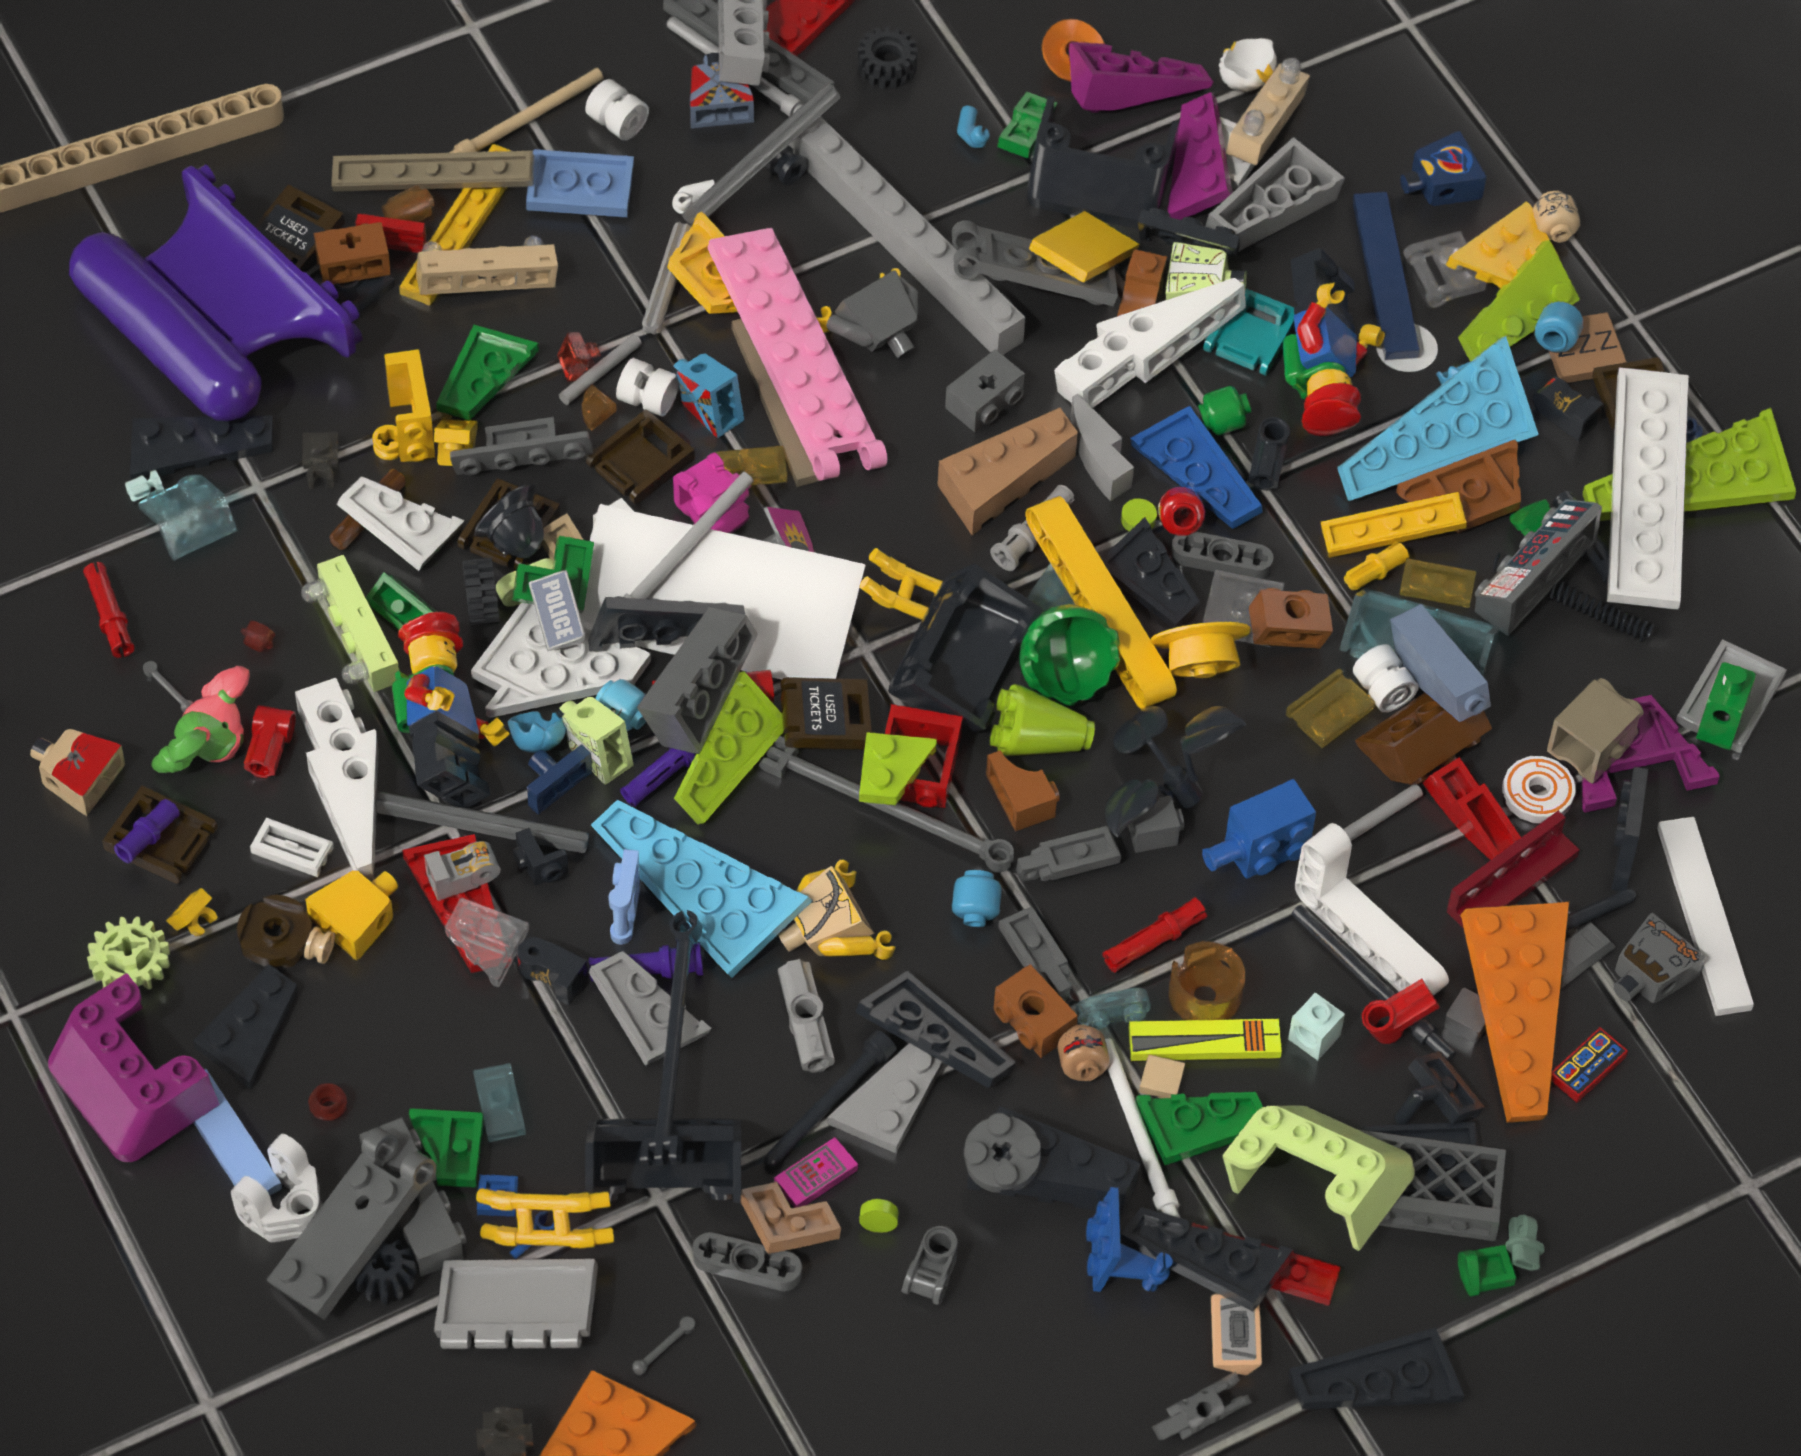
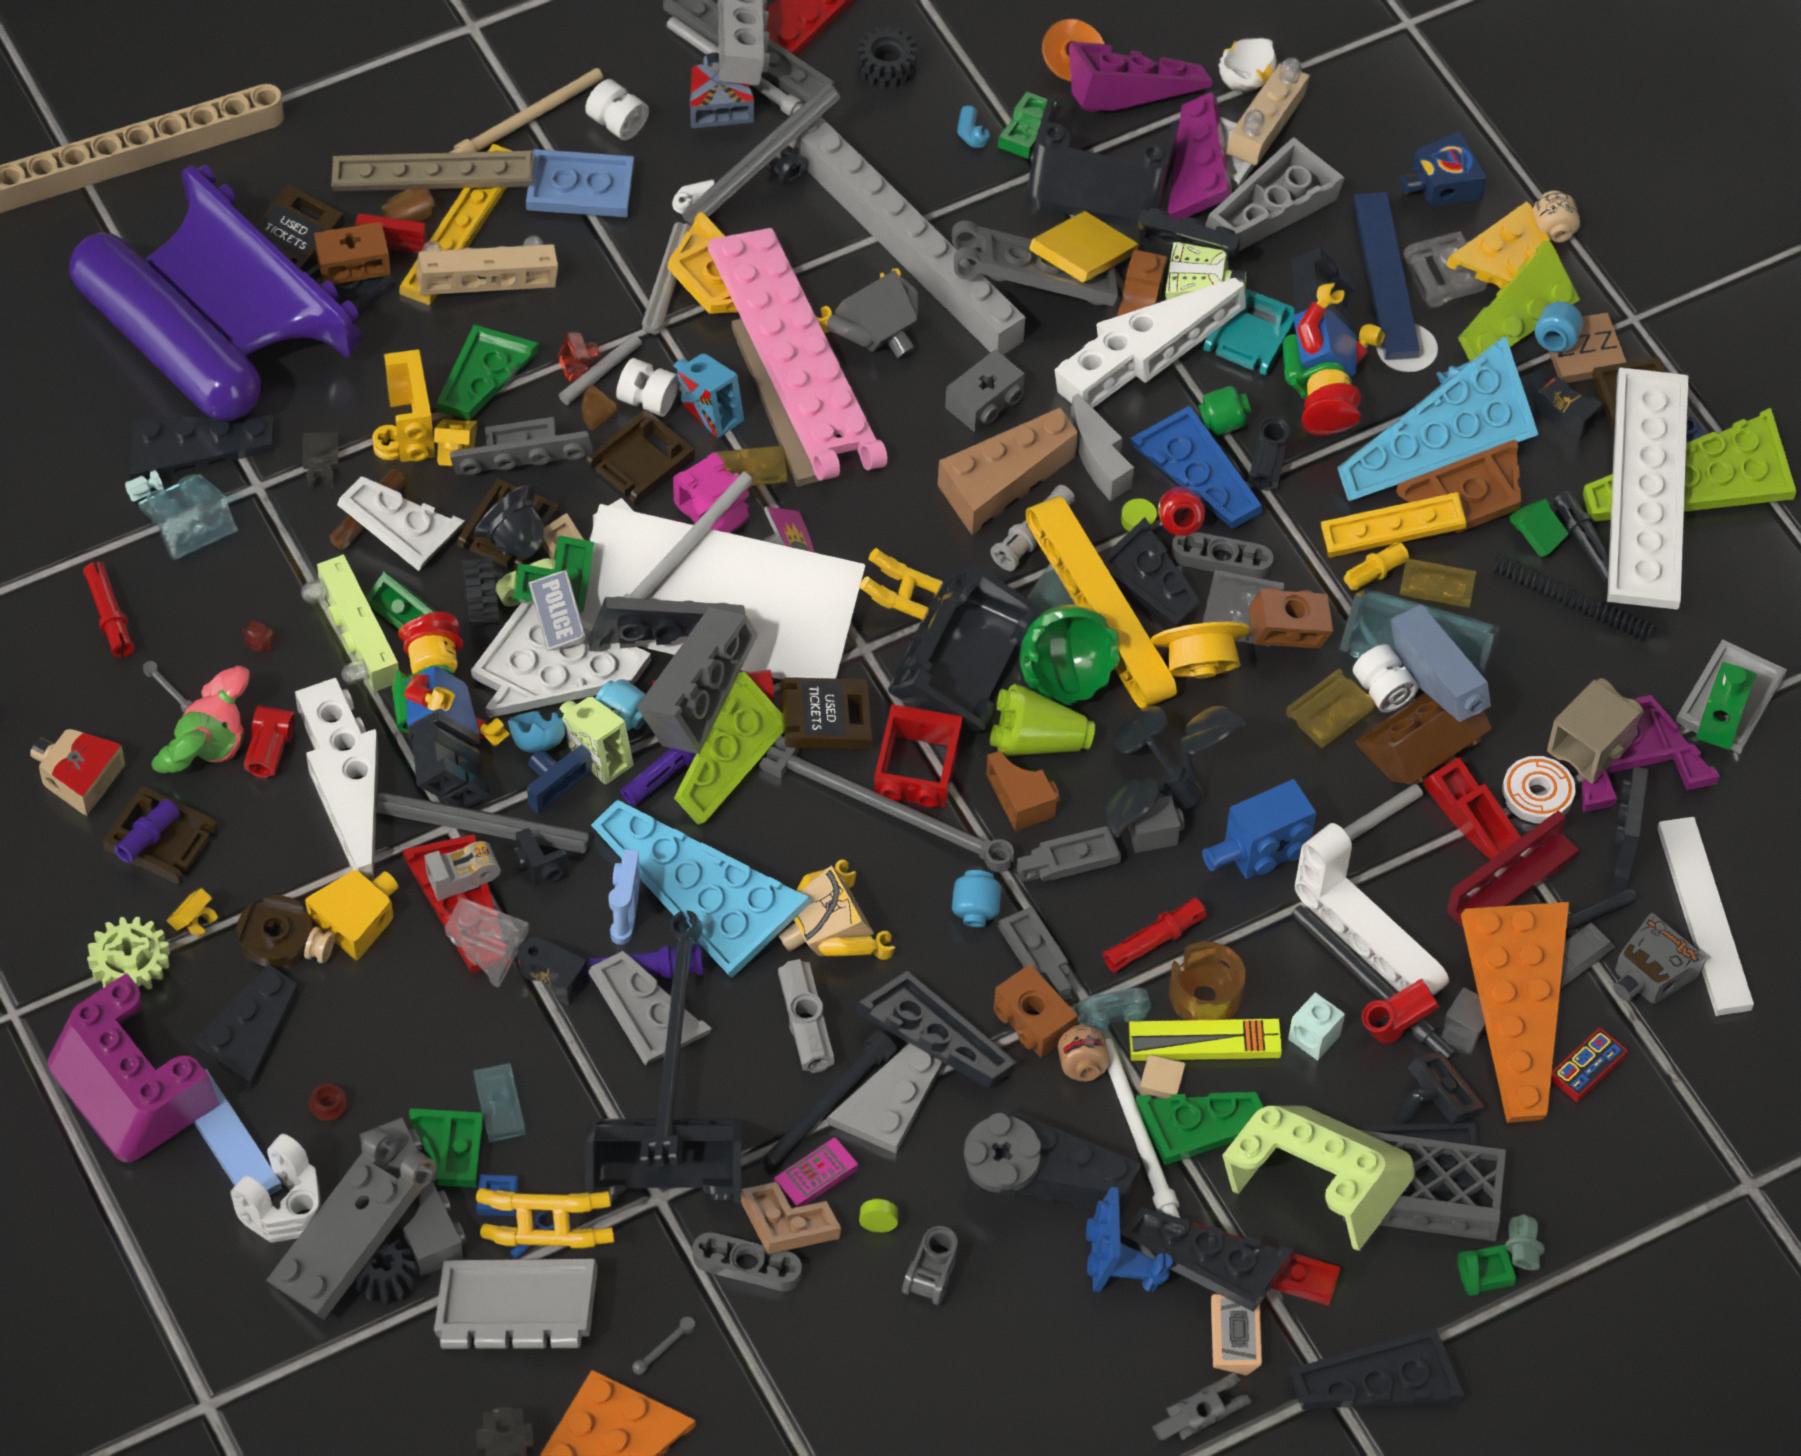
white tile [250,818,334,877] -> none
lime wing [859,732,937,805] -> none
dark grey slope [1474,499,1602,636] -> none

